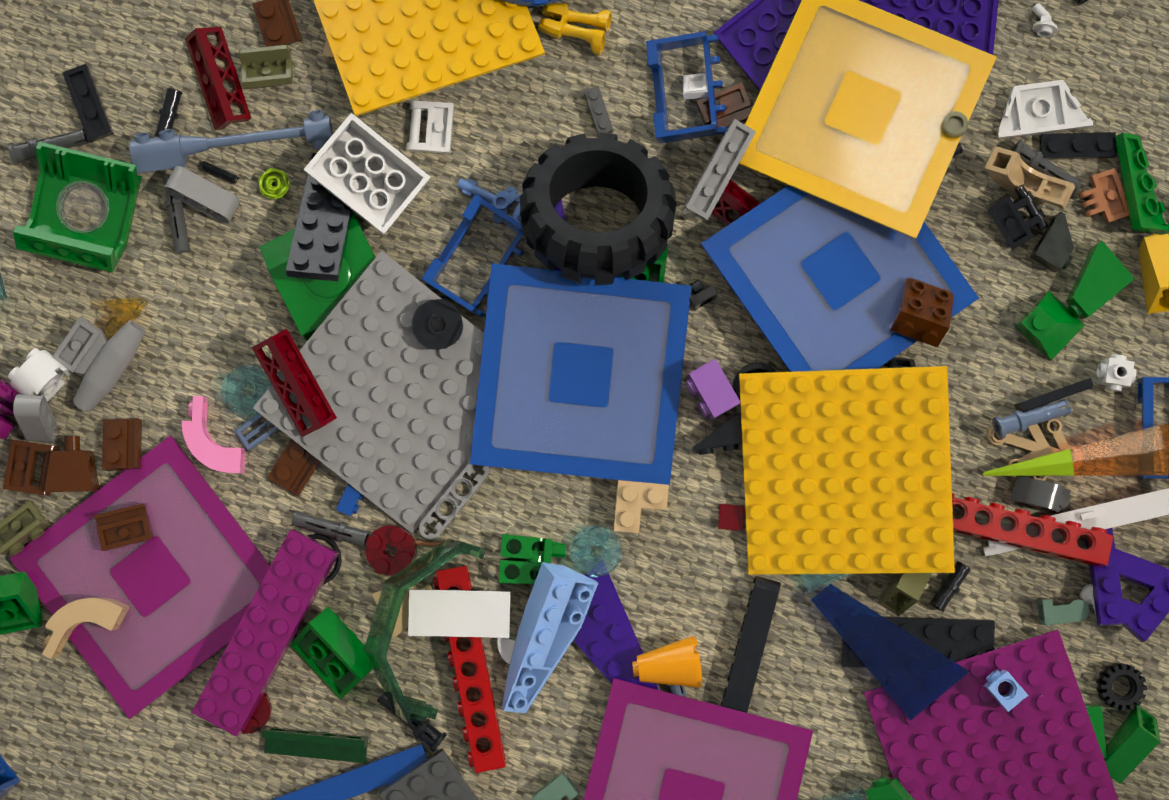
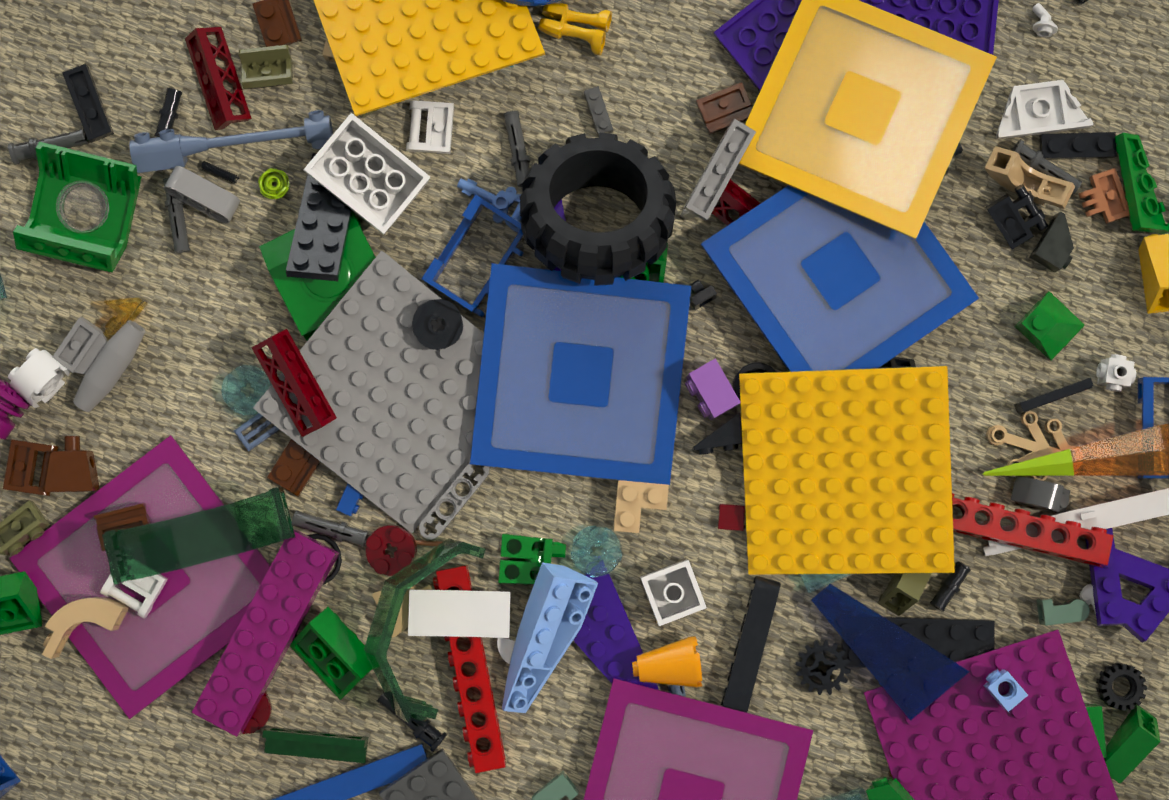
light grey beam [13,394,57,443] -> none
reddish brown plate [102,418,142,471] -> none
bright pink arch [182,396,246,474] -> none
blue hinge [646,31,727,144] -> none
white tile [683,73,708,100] -> none
reddish brown bracket [890,278,954,347] -> none
olive tile [941,111,968,138] -> none
sand blue pin [992,399,1071,439] -> none
green slope [1066,241,1135,319] -> none
none -> white plate [100,554,168,619]
none -> clear green panel [102,487,296,585]
none -> dark grey pin [503,111,531,187]
none -> white brick [640,559,707,626]
none -> black gear [795,639,851,695]

